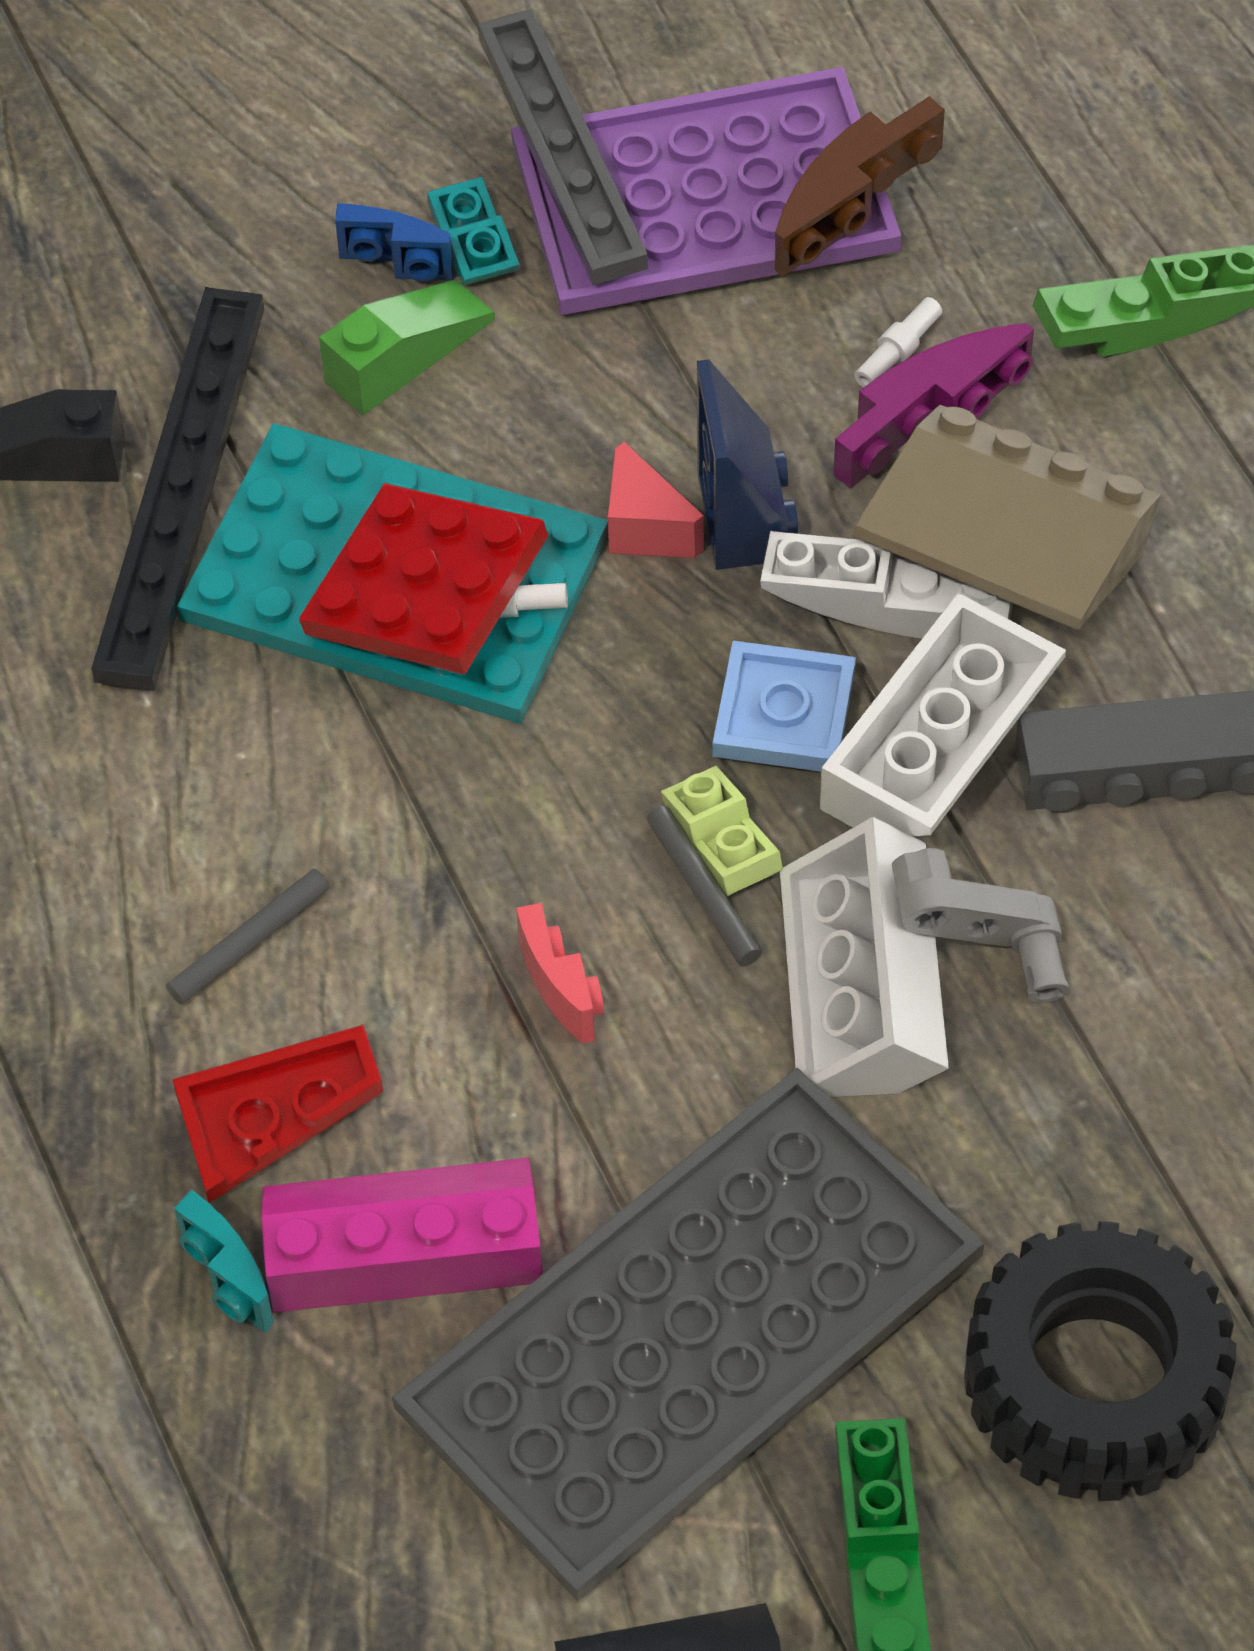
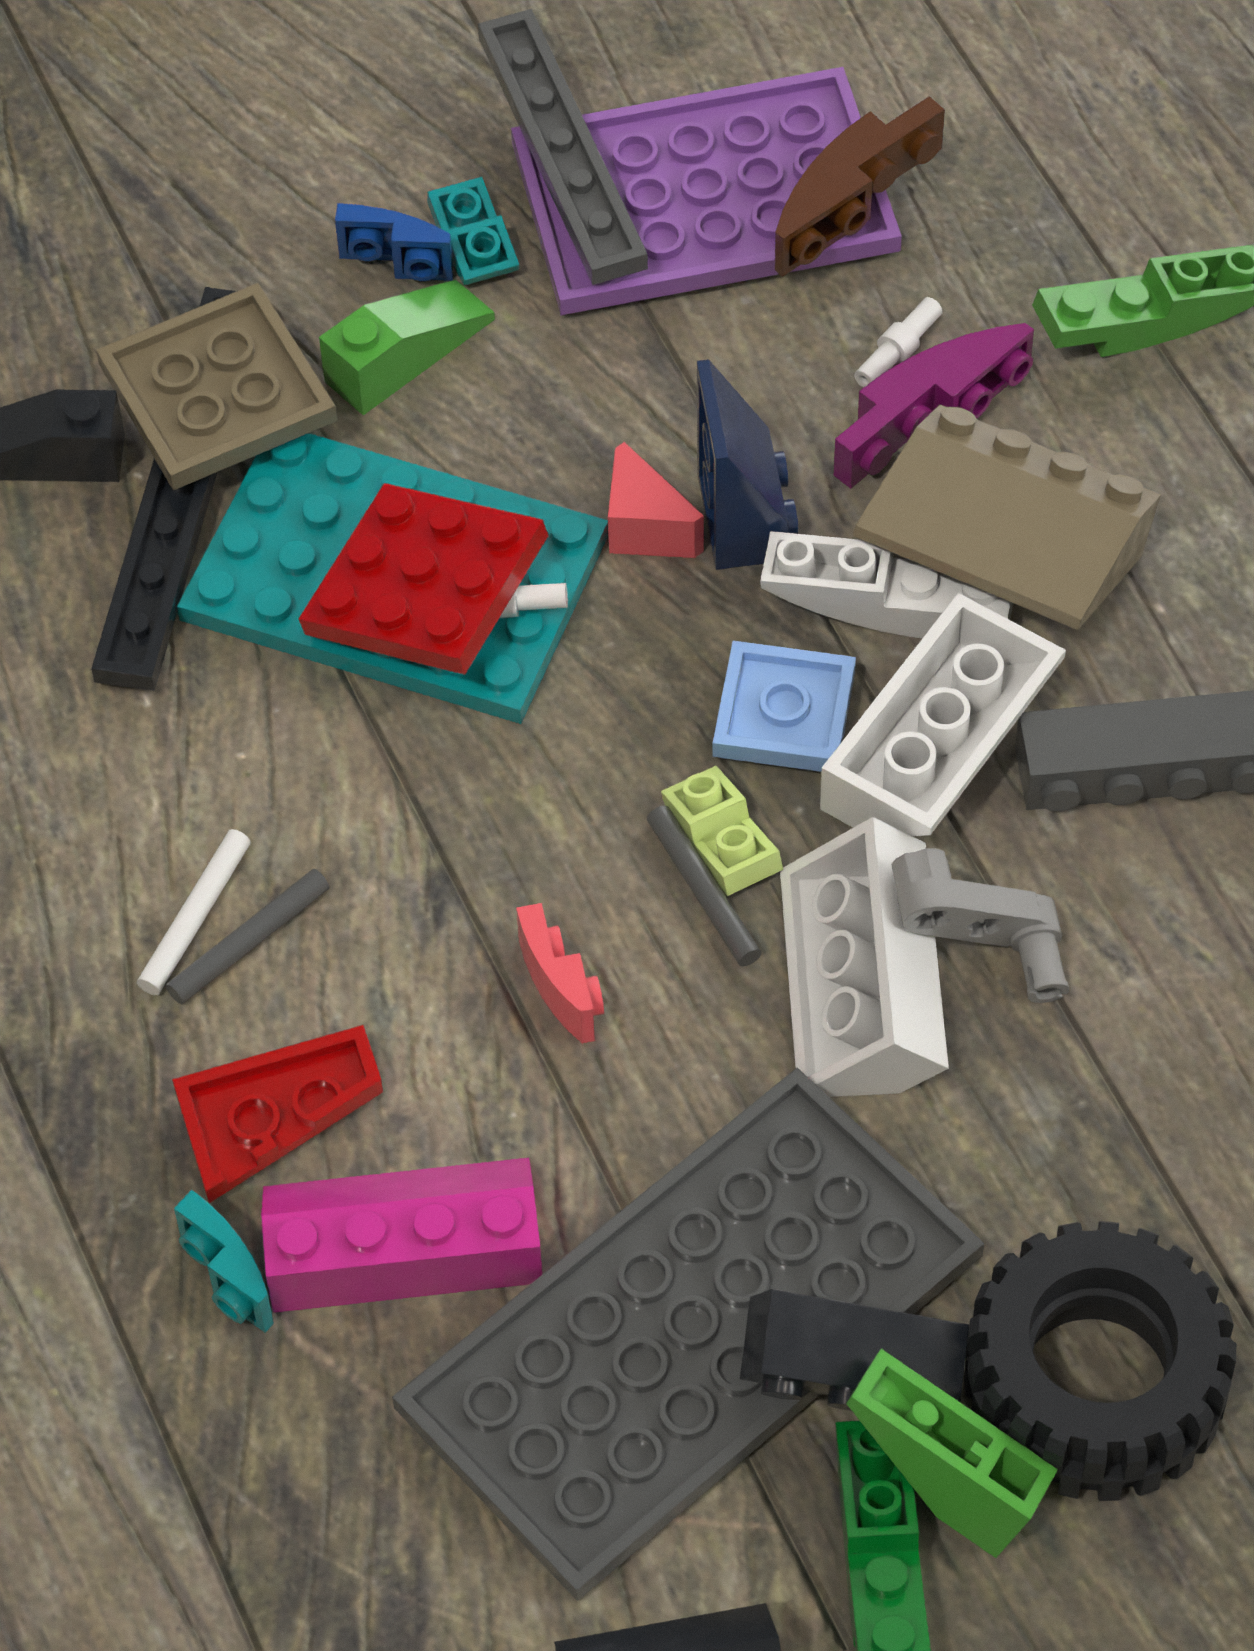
none -> dark tan plate [96,283,337,490]
none -> white bar [137,829,251,995]
none -> black brick [740,1289,969,1411]
none -> bright green slope [846,1349,1058,1558]

